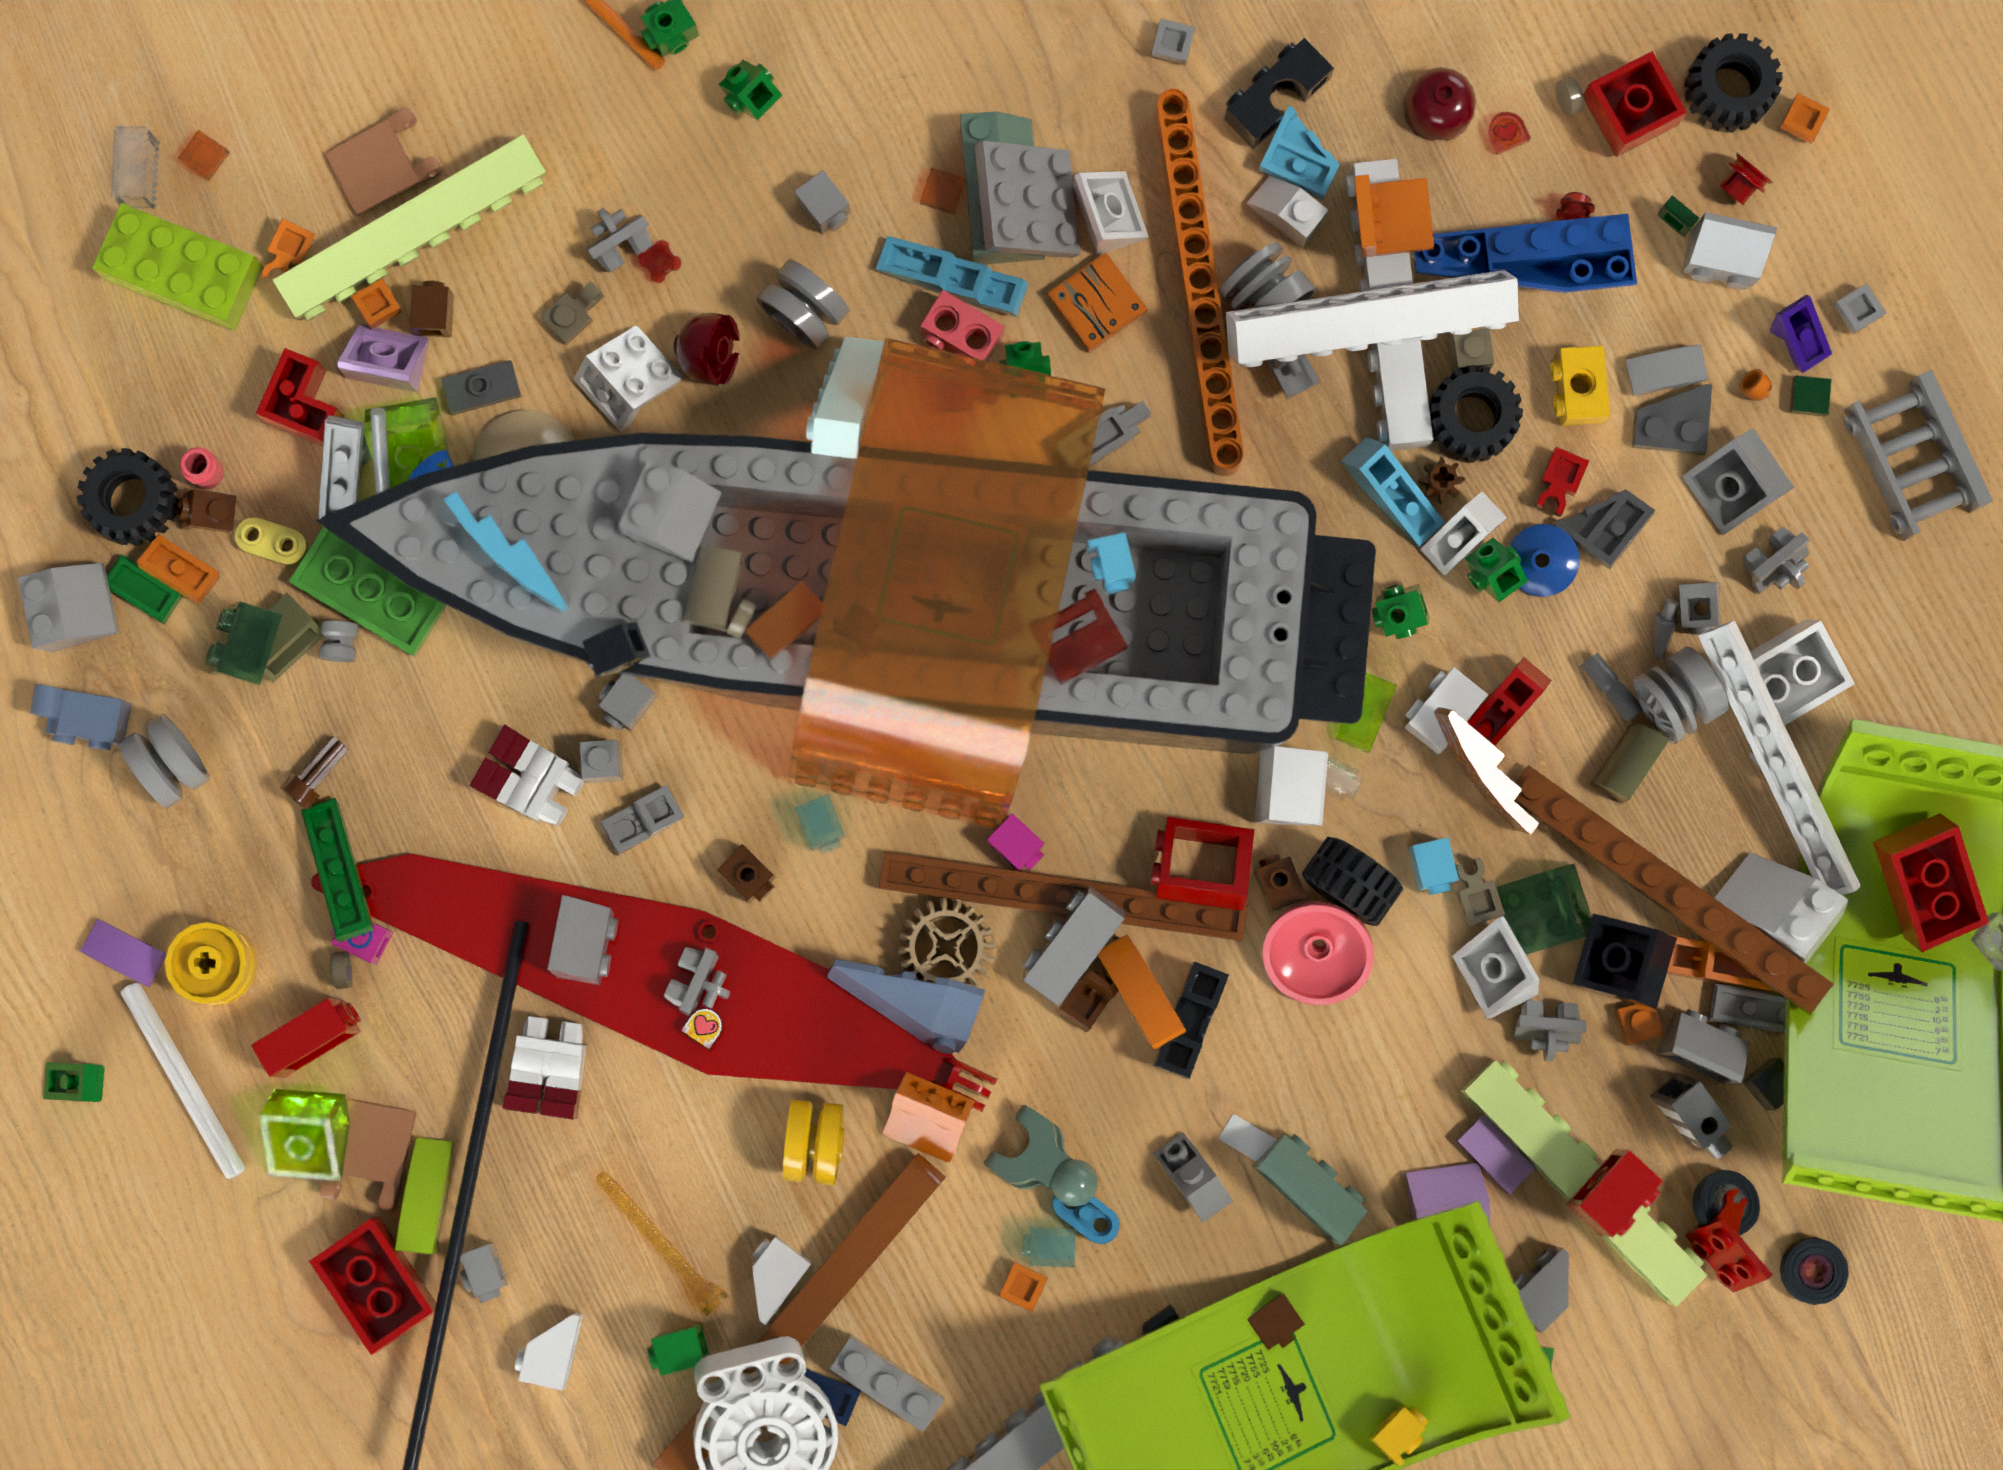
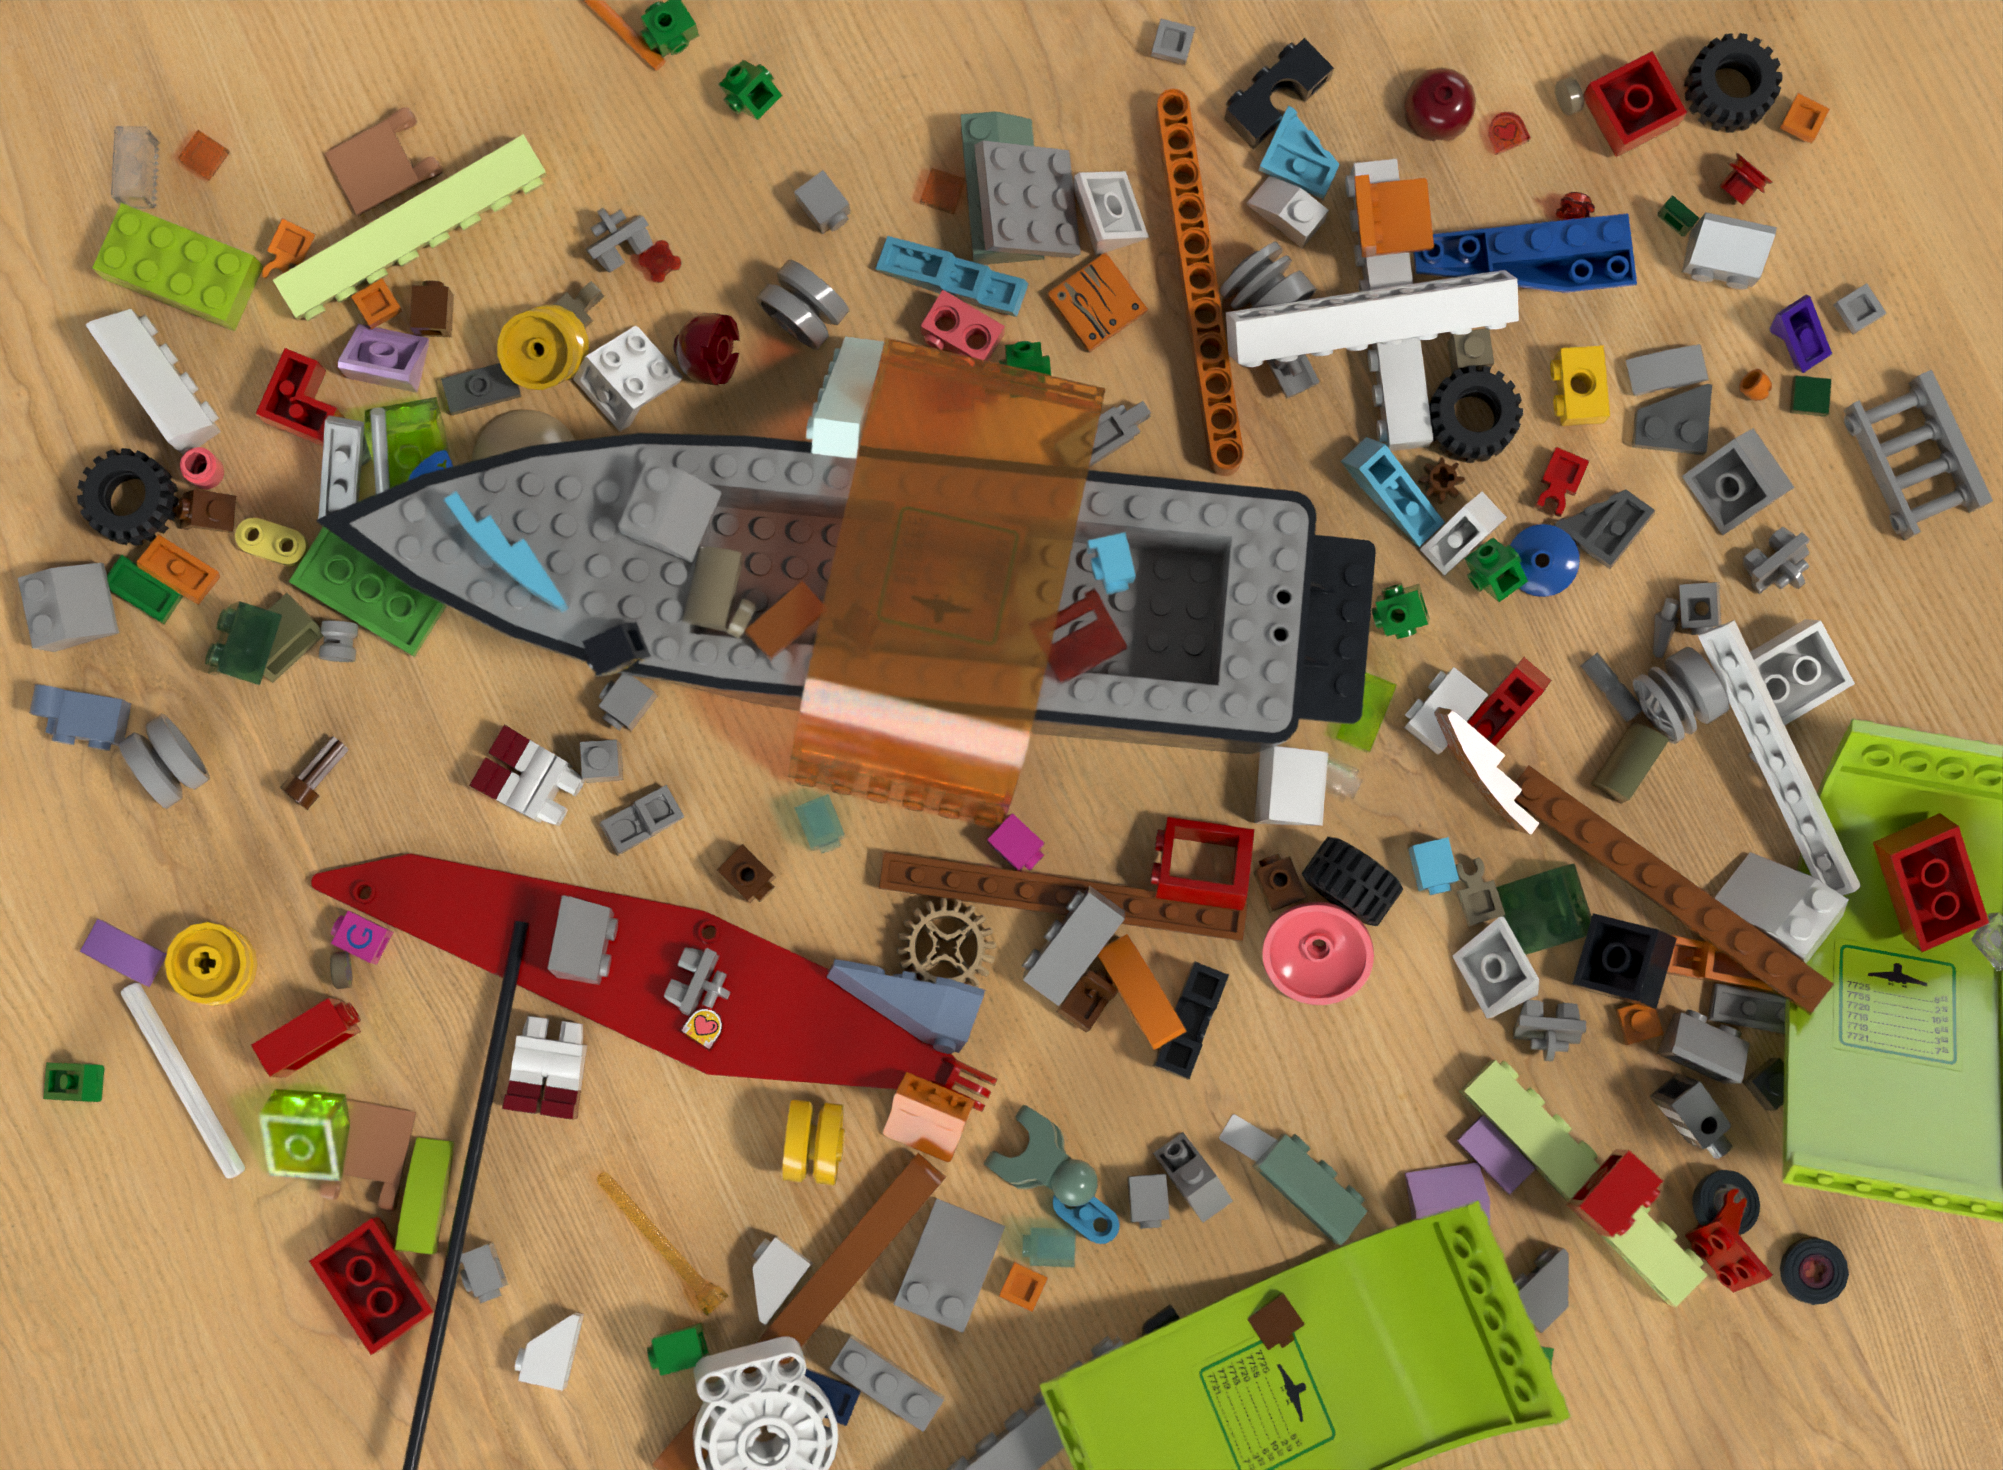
green tile [301,798,375,943] -> none
yellow brick [1368,1405,1429,1467] -> none
none -> white slope [86,309,221,455]
none -> yellow wheel [497,304,589,390]
none -> light grey slope [894,1198,1005,1333]
none -> light grey brick [1127,1174,1170,1229]

